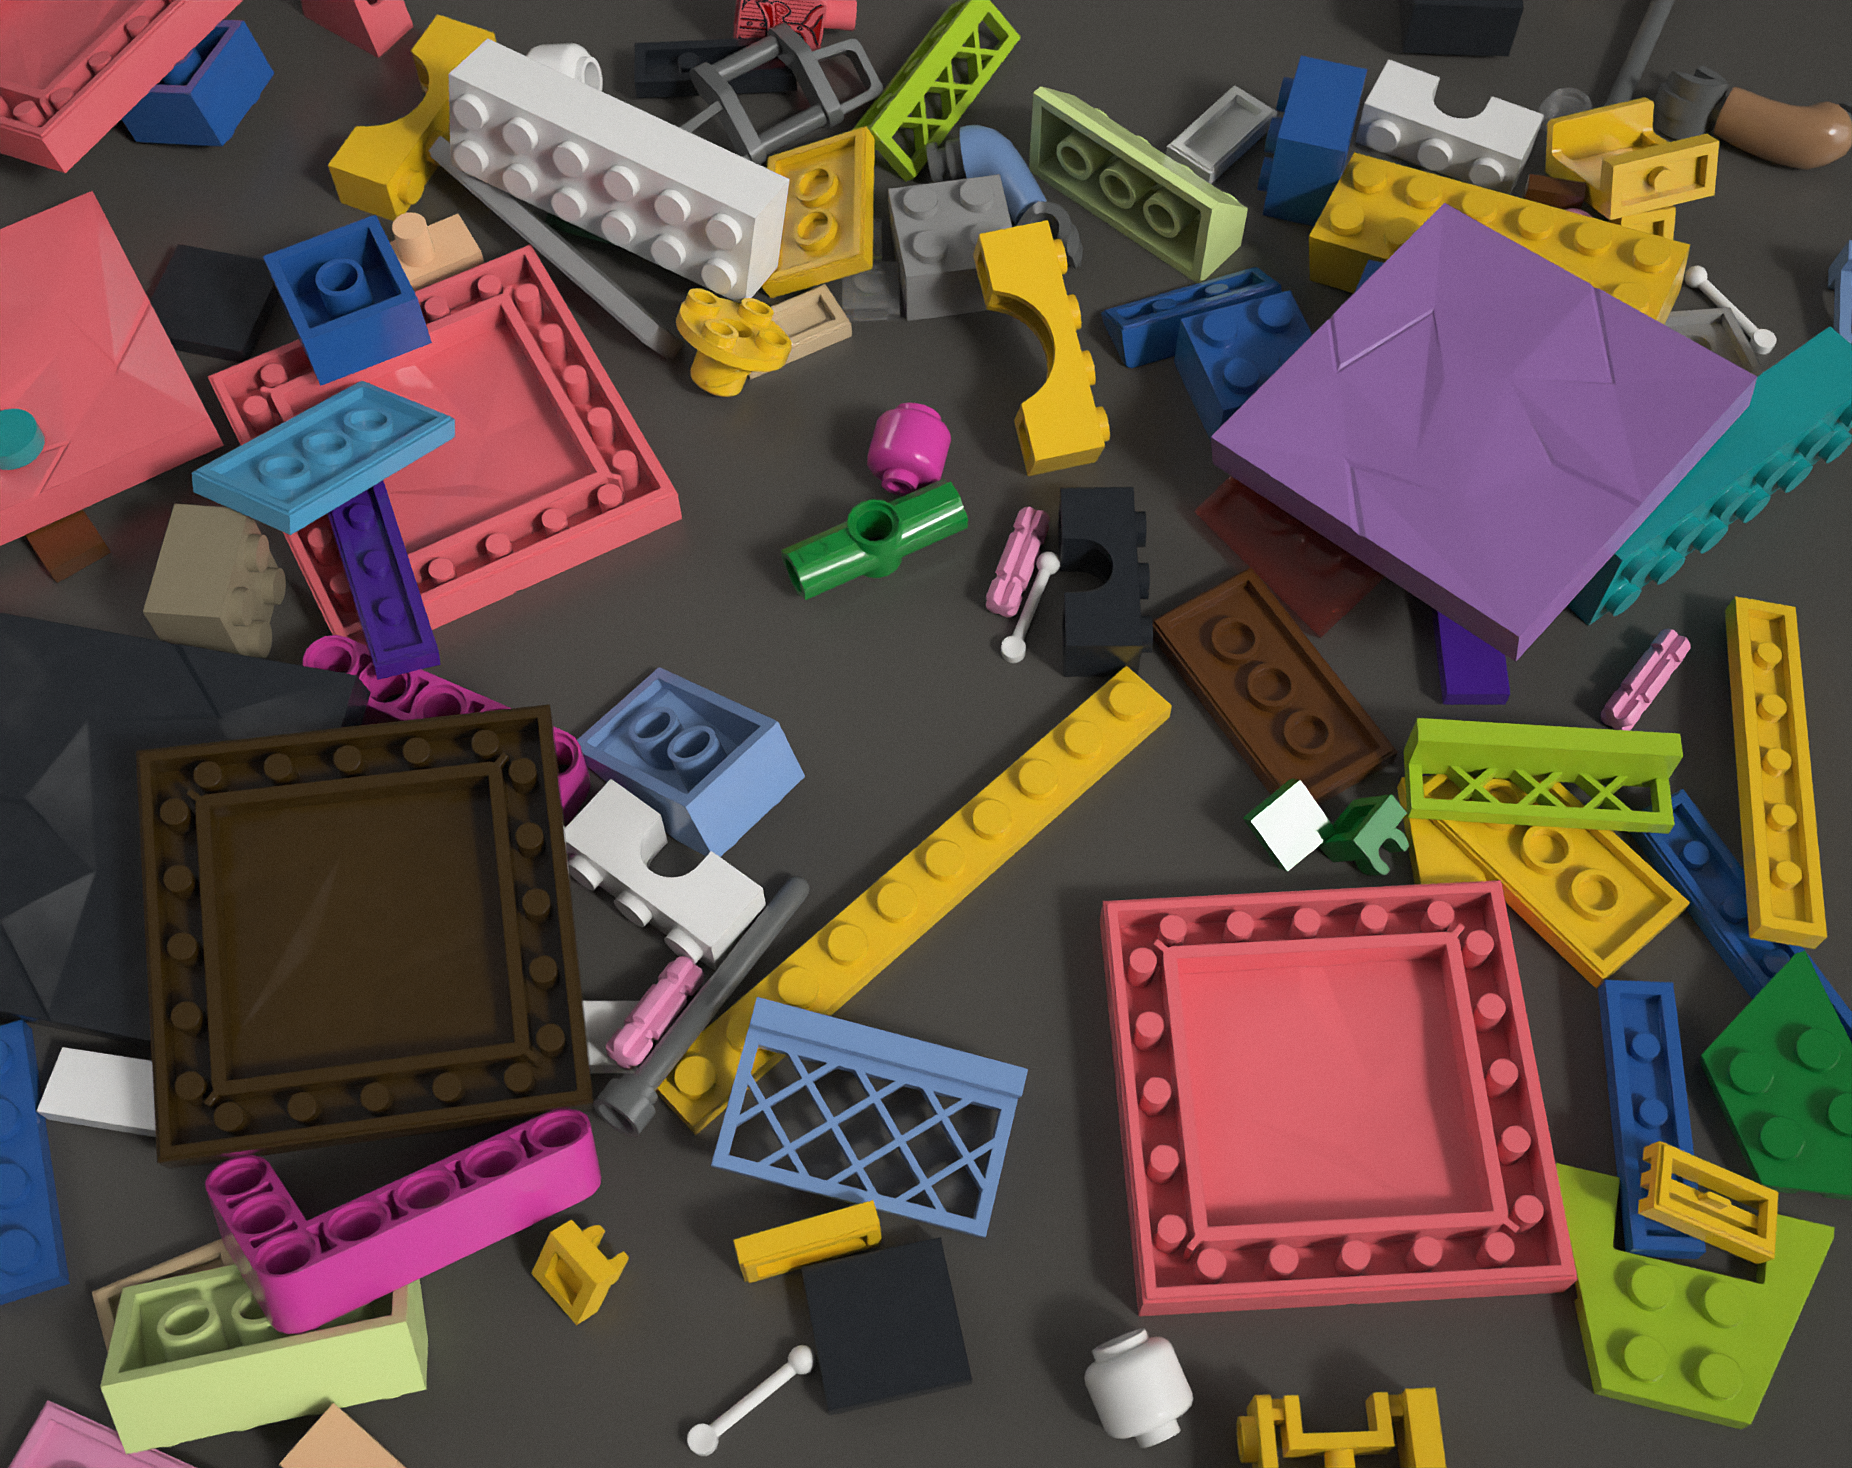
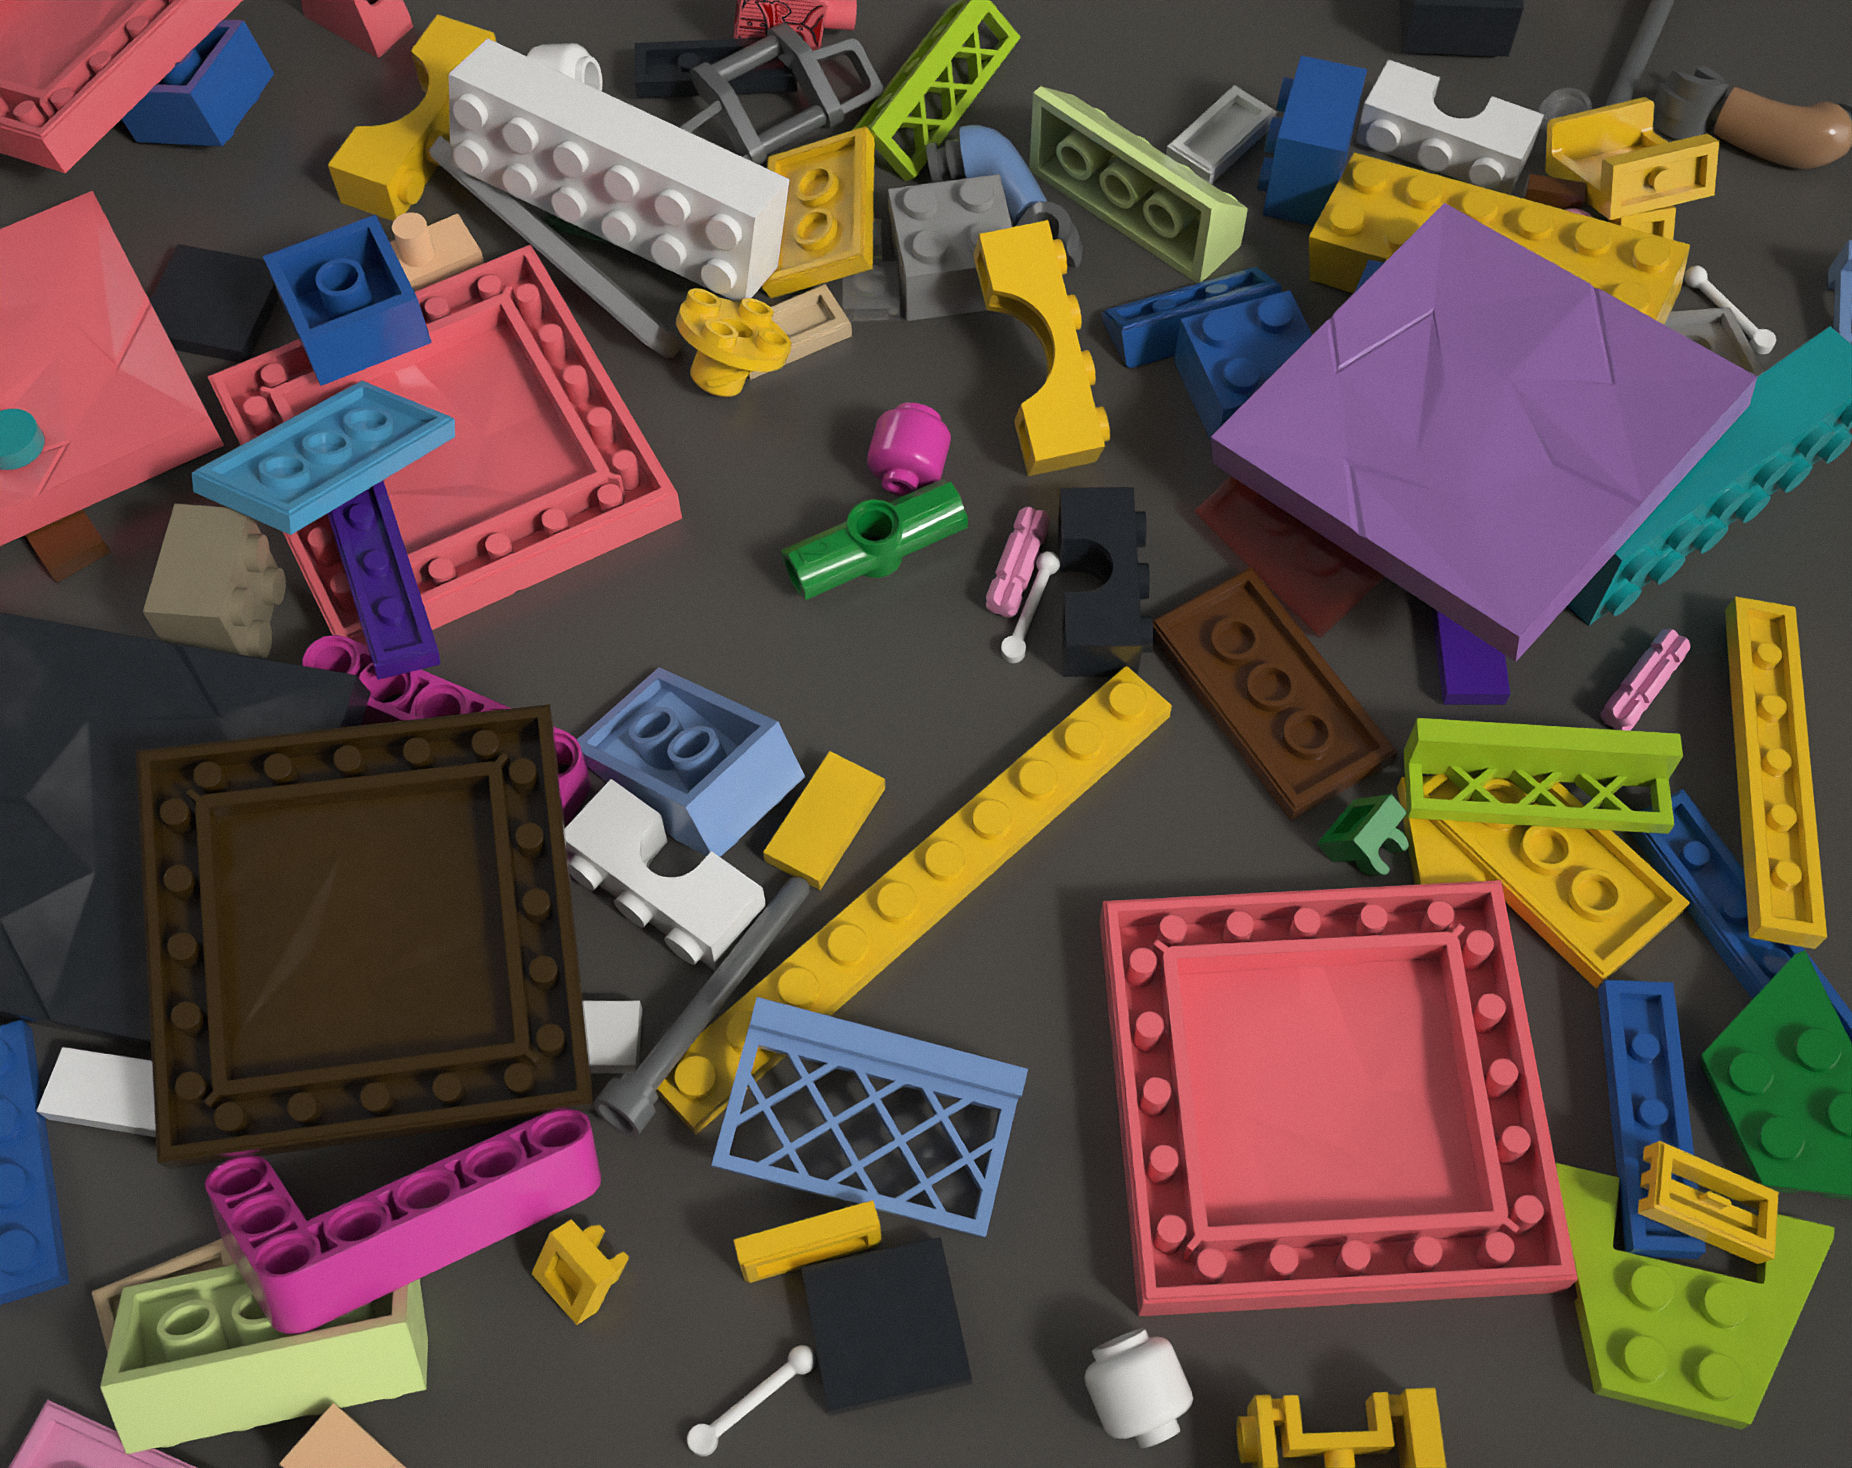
bright pink axle [606,956,704,1070] -> none
tile [1243,778,1336,872] -> none
none -> yellow tile [763,751,885,890]

